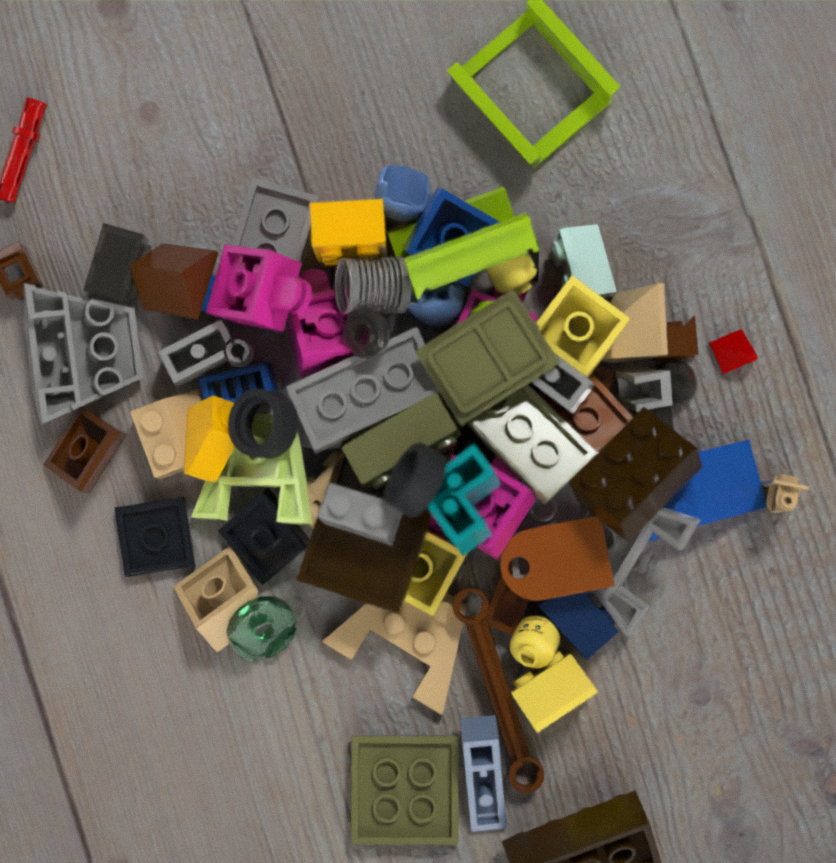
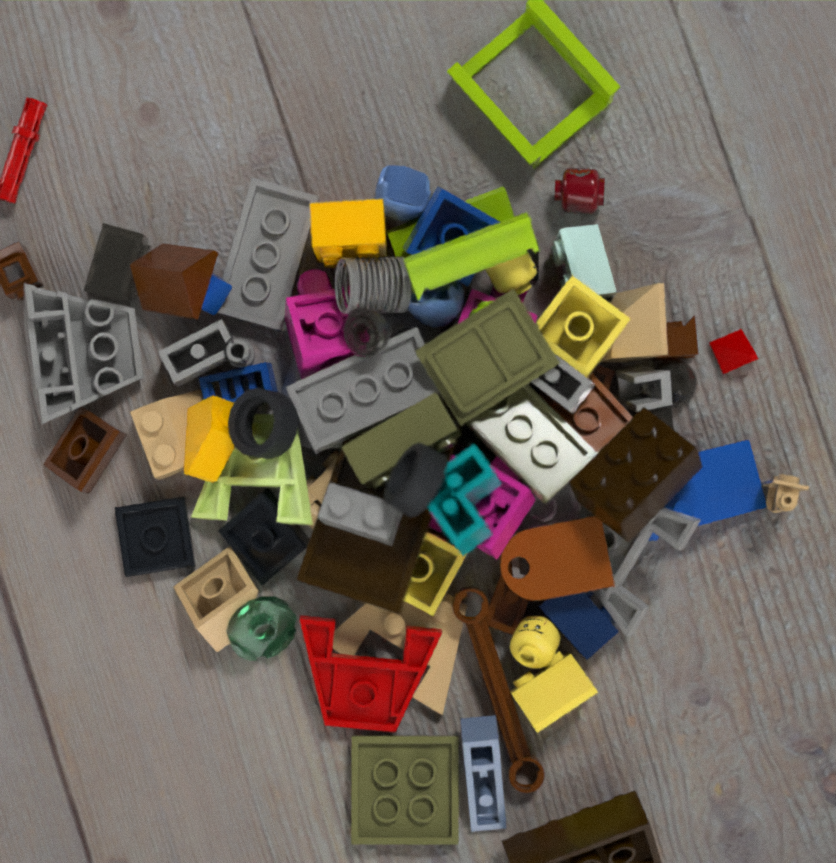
dark pink brick [206,245,312,332] -> none
none -> red wing [299,615,443,732]
none -> dark red head [554,168,605,214]

